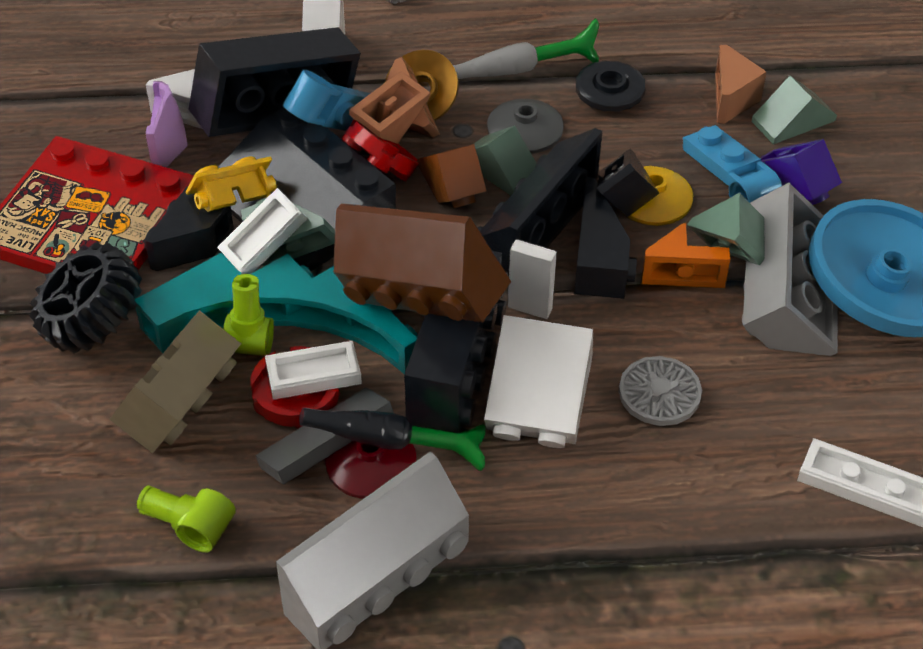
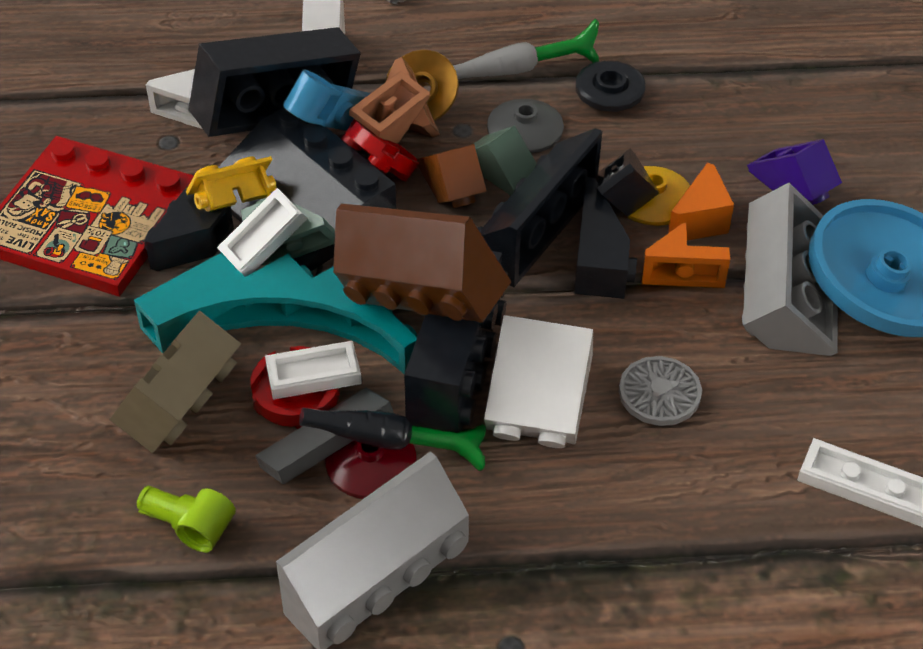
black gear [29,242,142,354] -> none
lavender slope [146,81,188,167] -> none
lime pin [223,274,274,356] -> none
white tile [508,240,557,319] -> none
dark azure plate [683,125,782,203] -> none
sand green slope [687,193,765,265] -> none
nougat slope [715,45,767,124] -> none
sand green slope [751,76,837,145] -> none
none -> orange slope [668,162,734,241]

